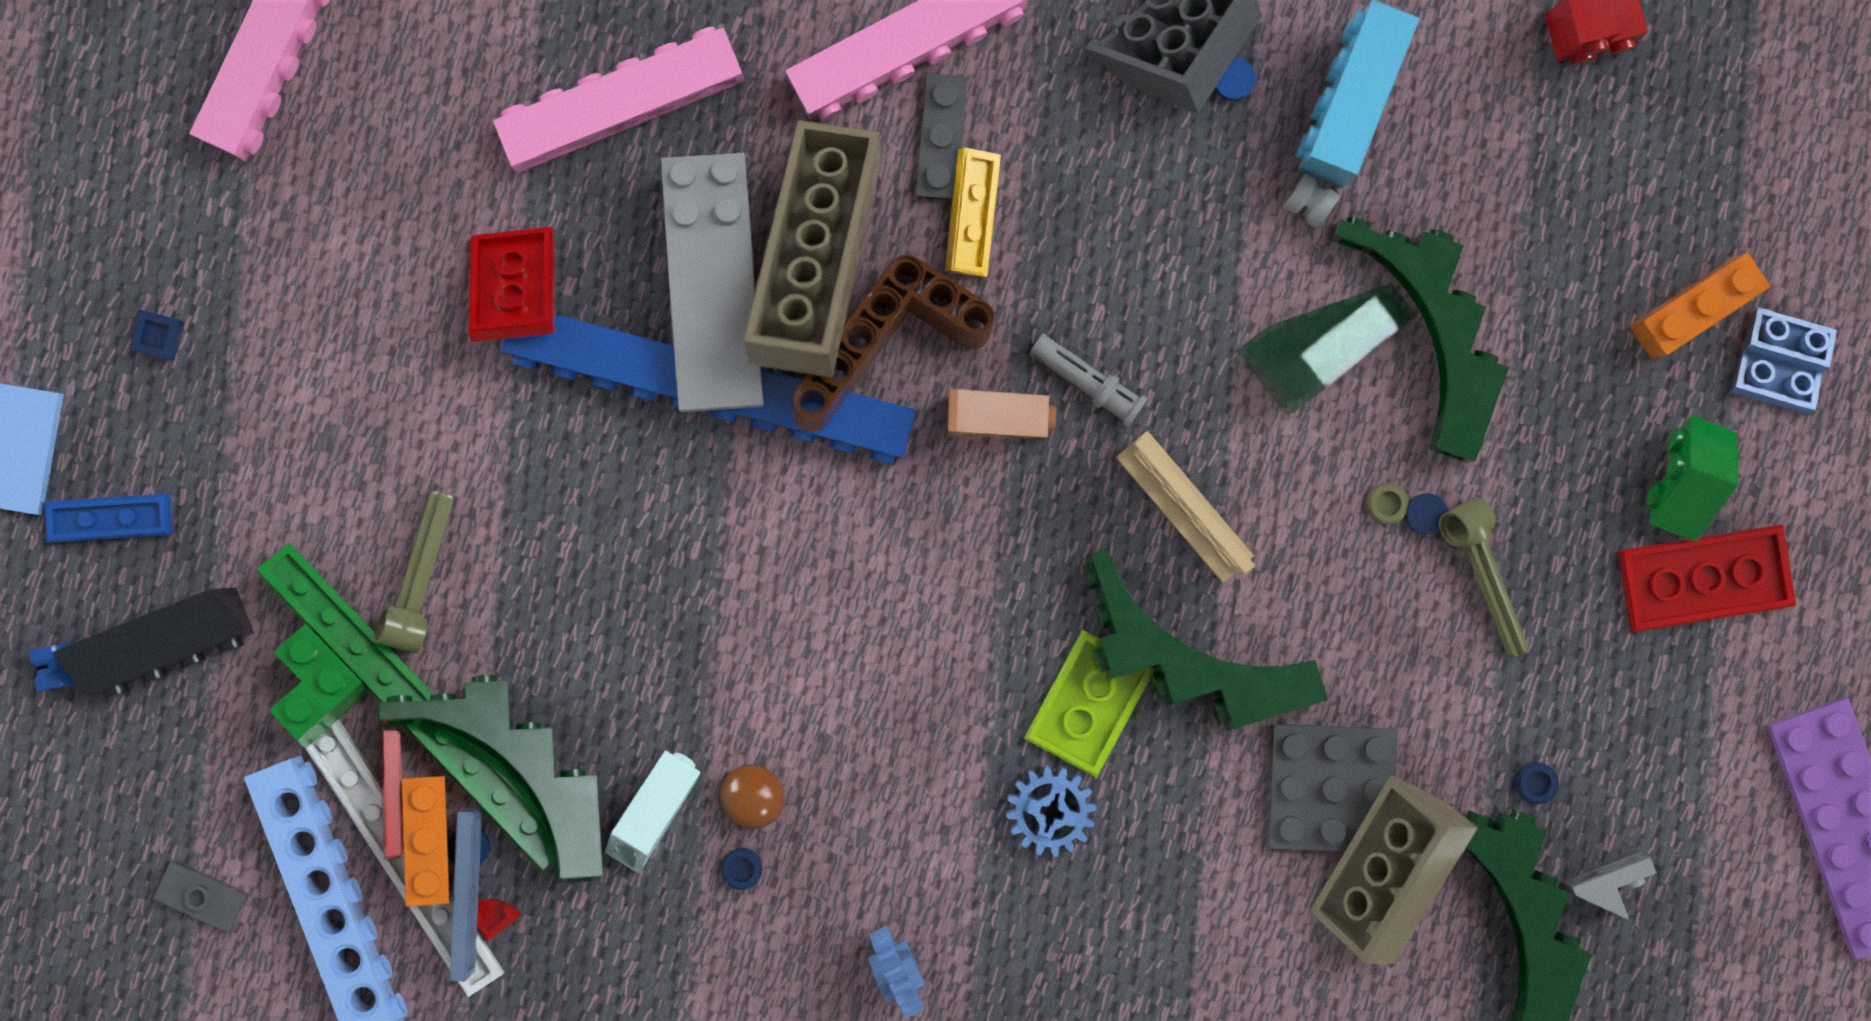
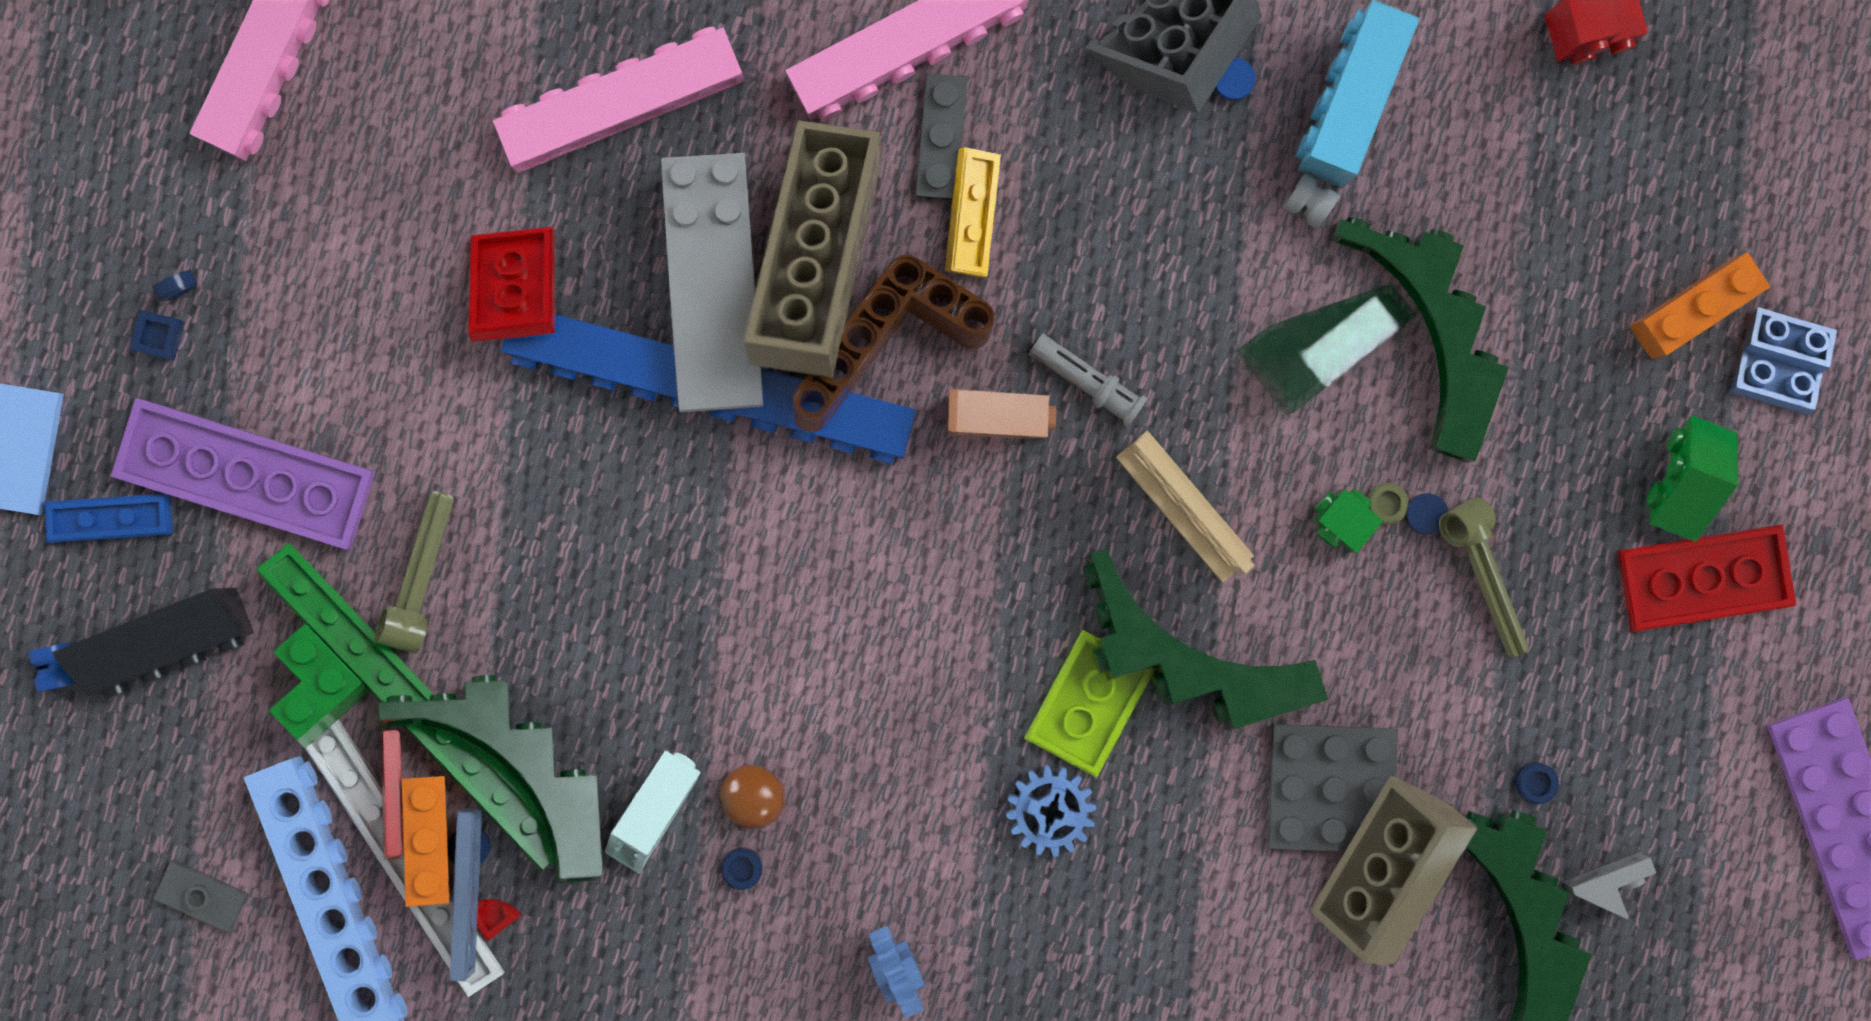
none -> medium lavender plate [111,398,376,550]
none -> dark blue tile [152,270,198,302]
none -> green brick [1312,489,1383,553]

